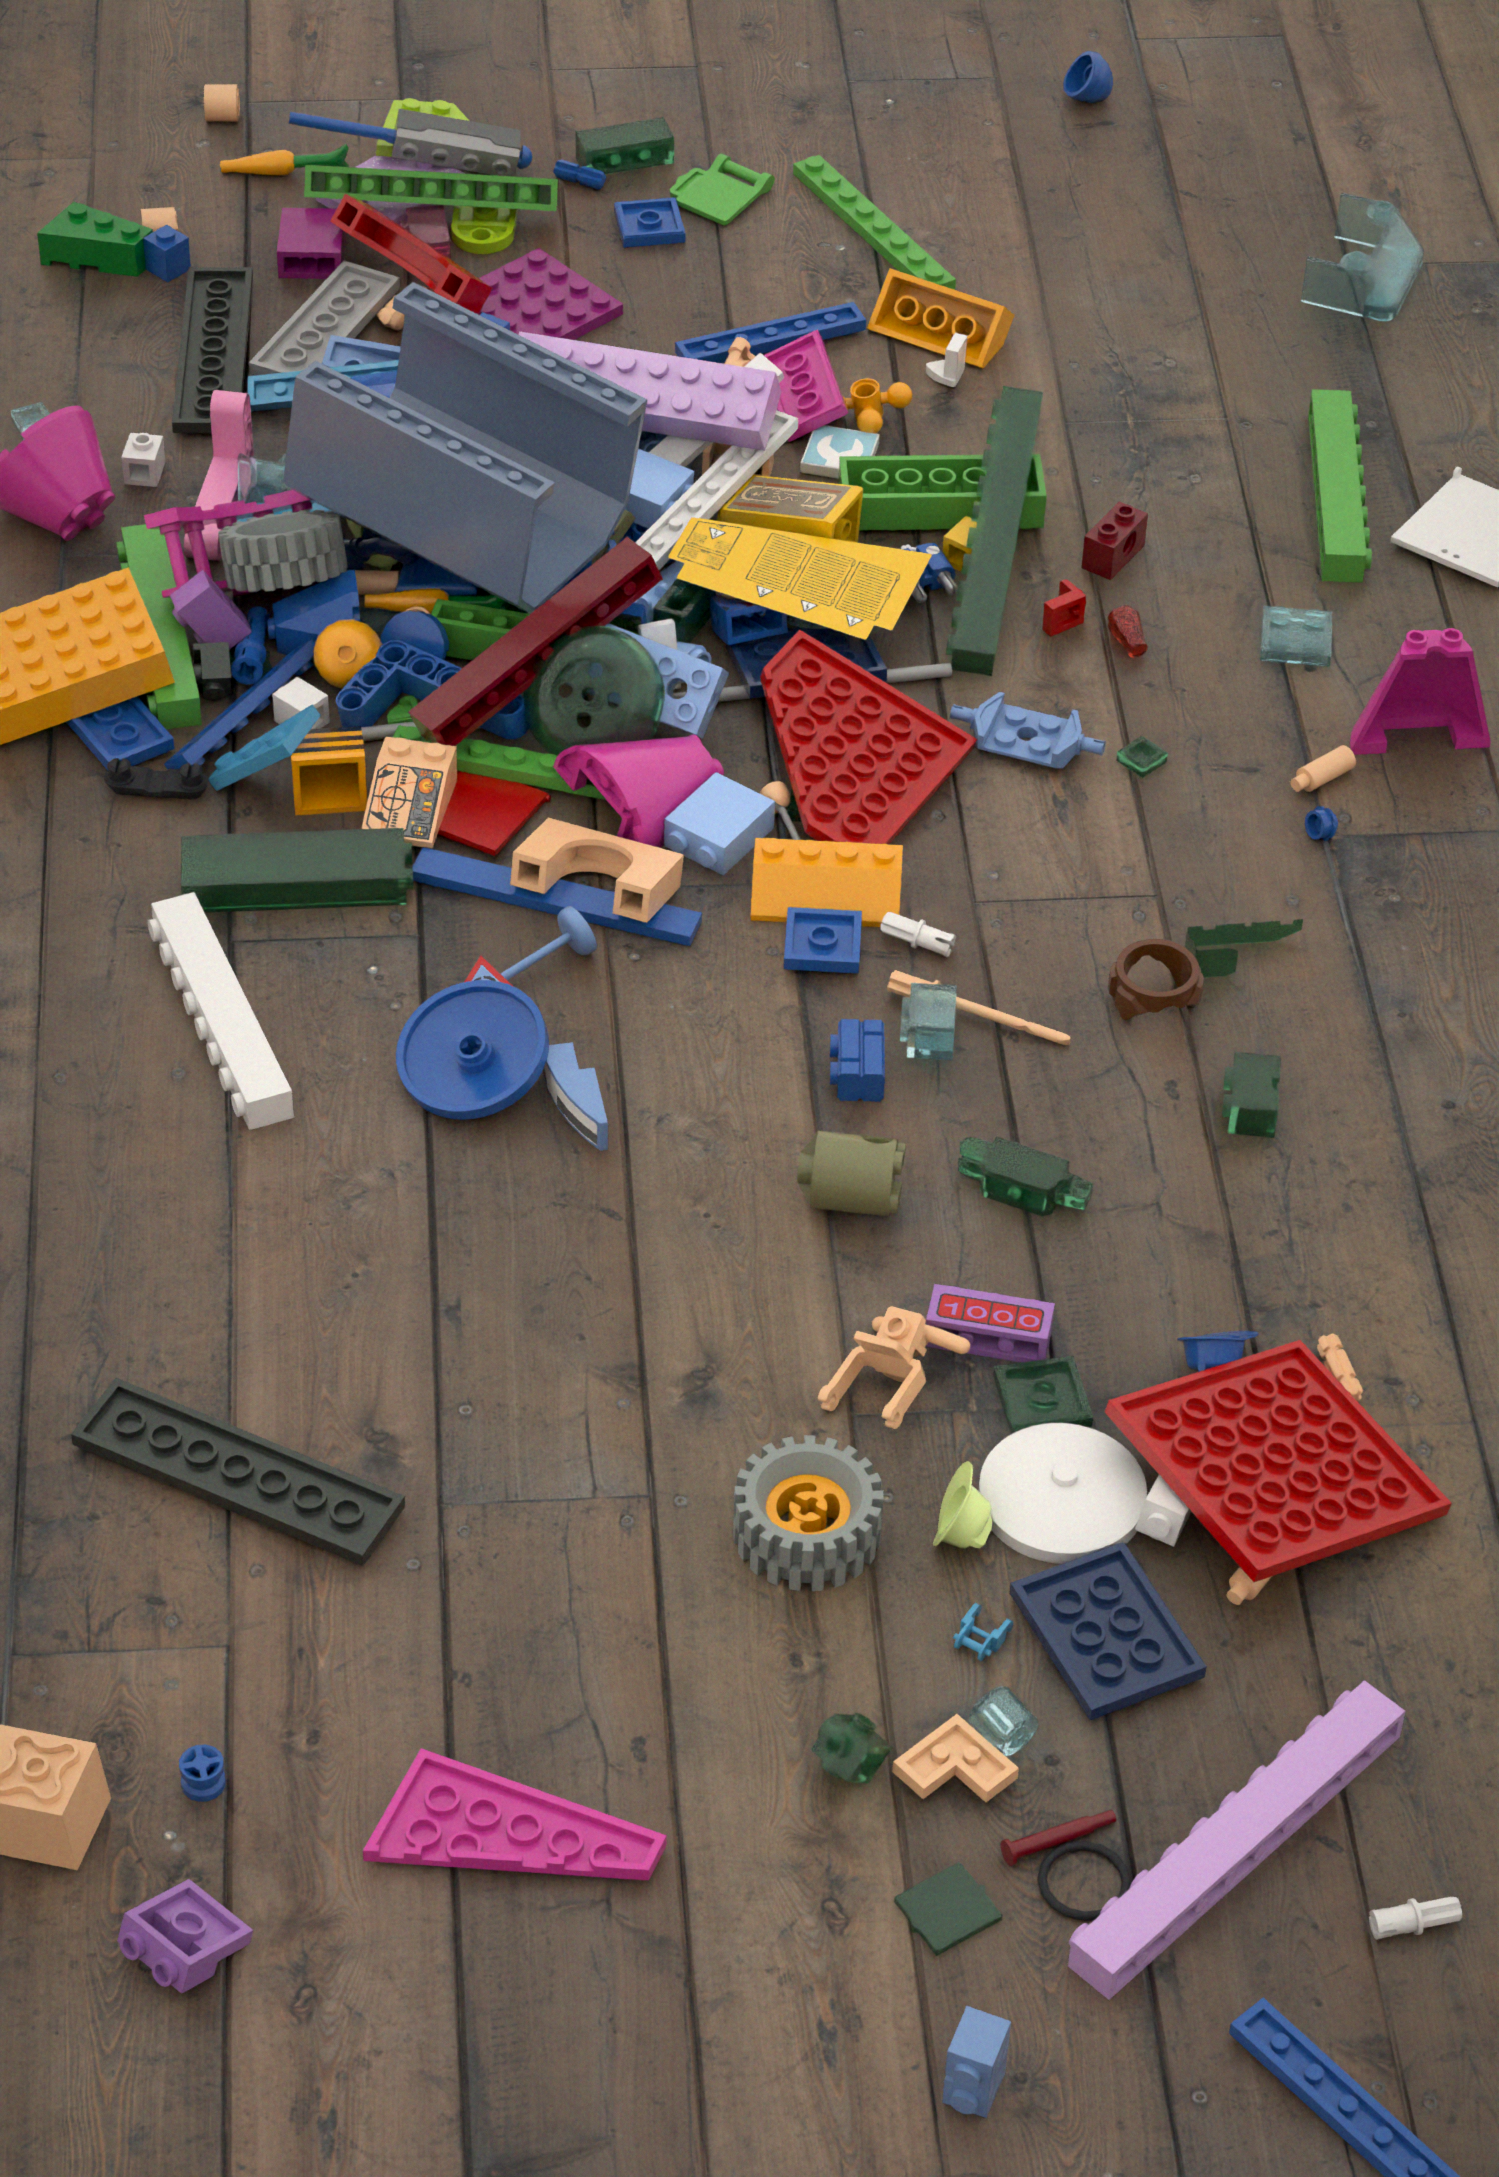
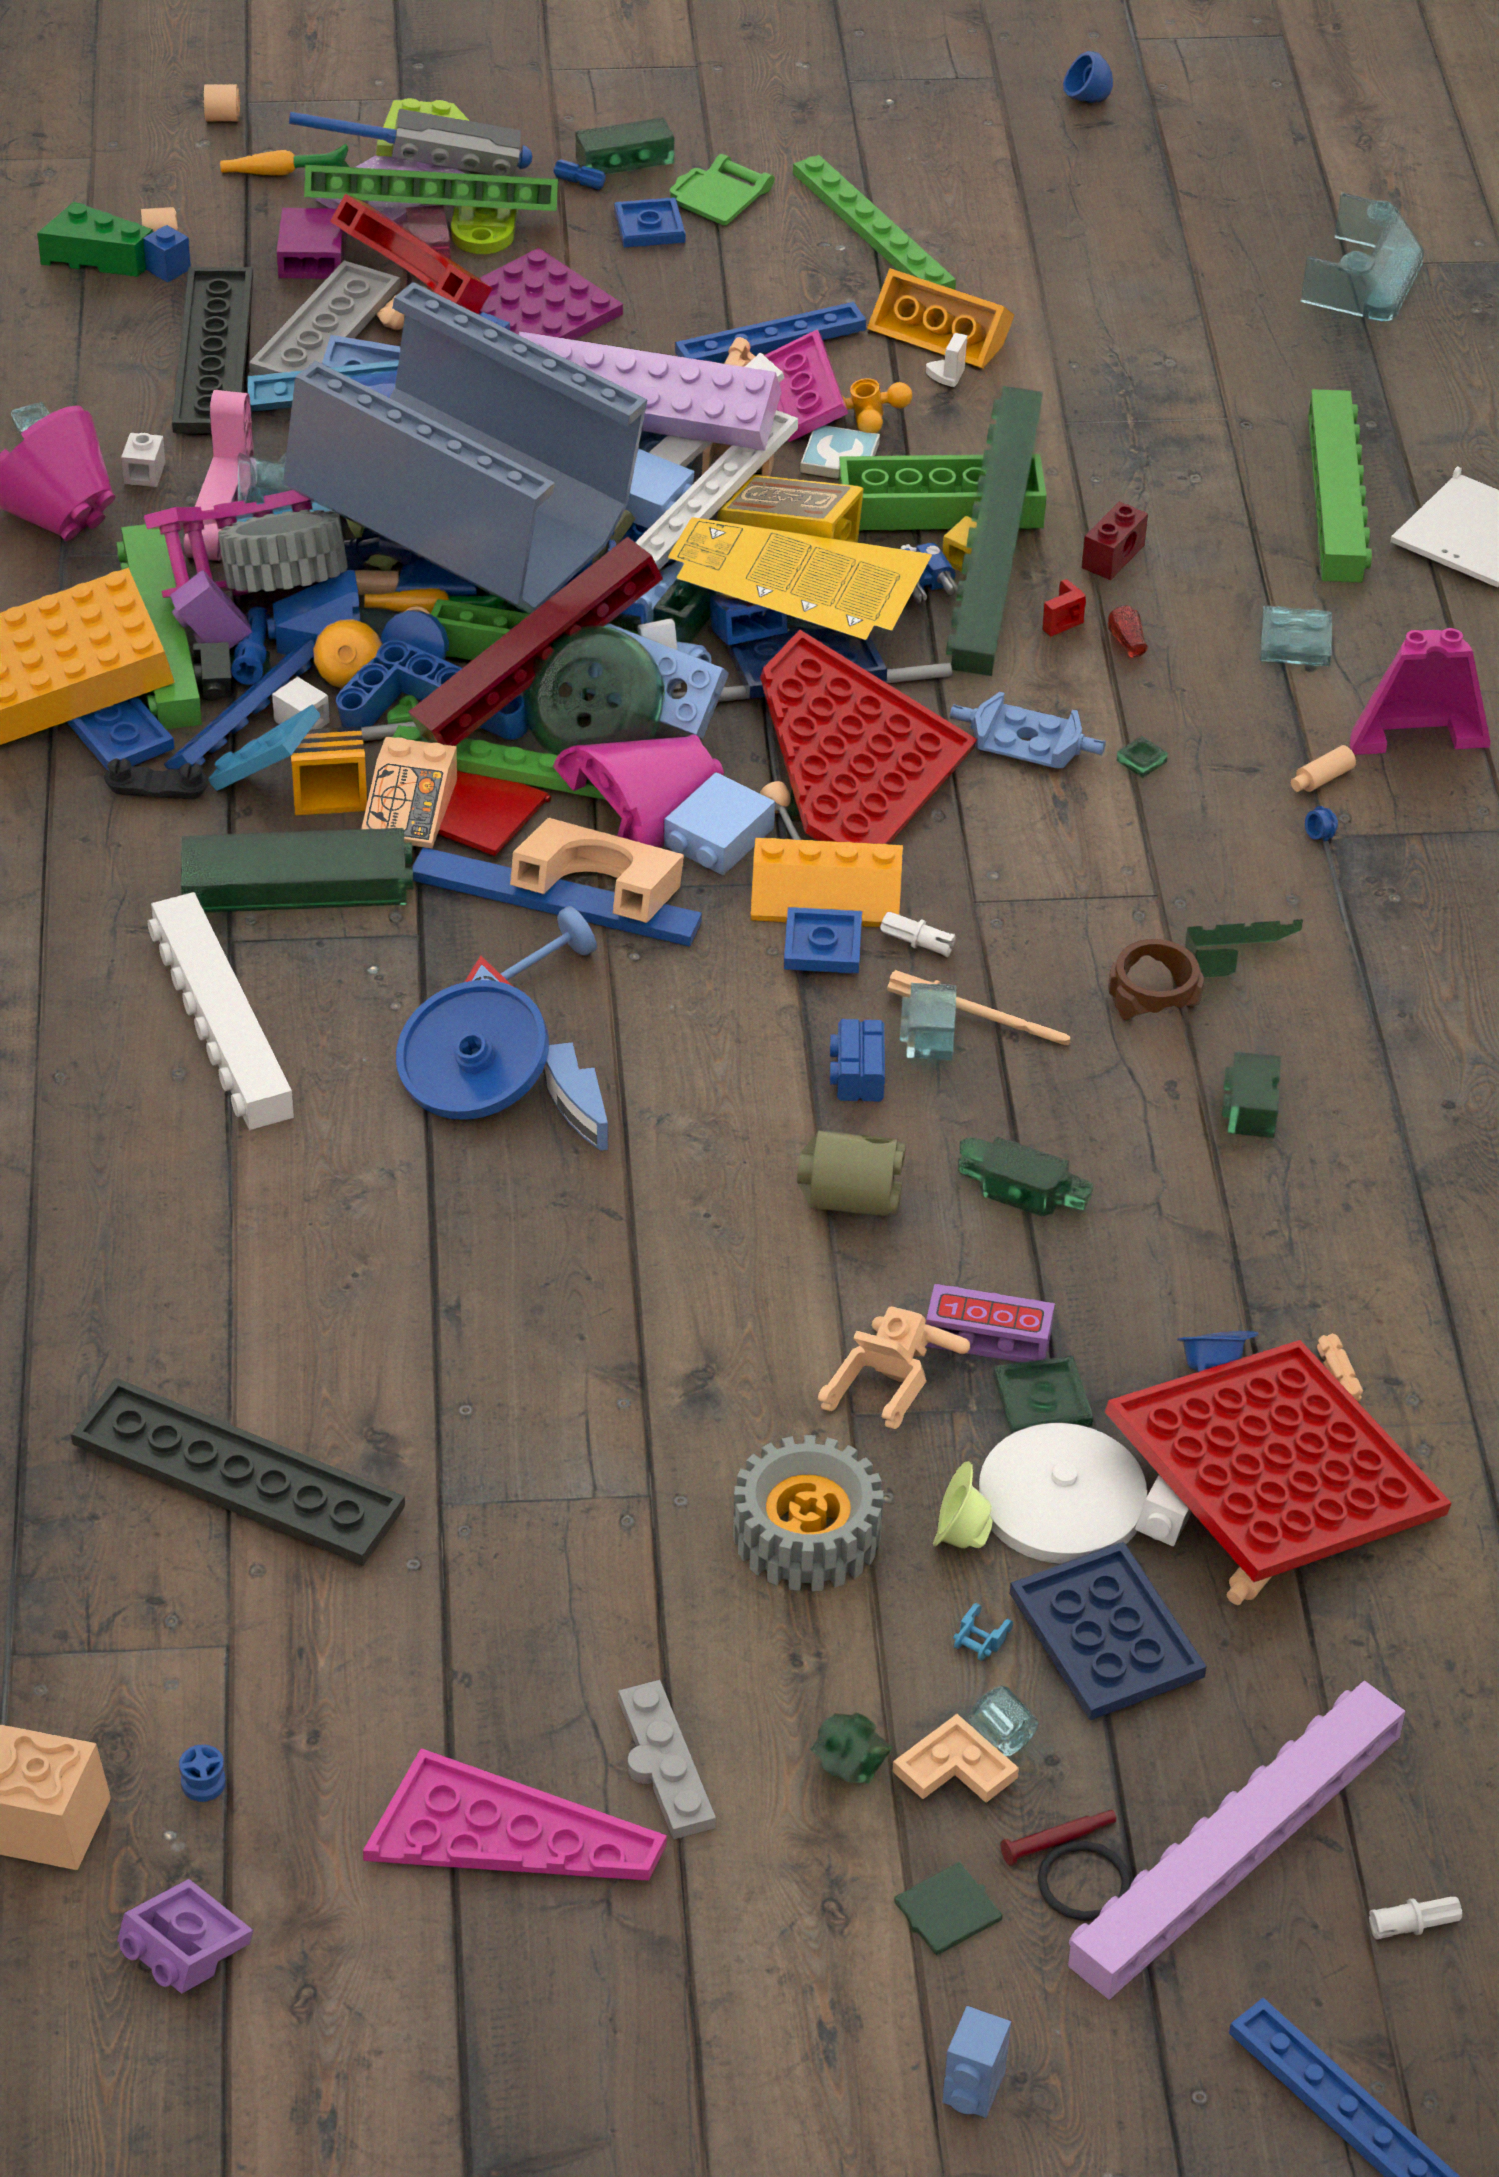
none -> light grey hinge [618,1680,716,1840]

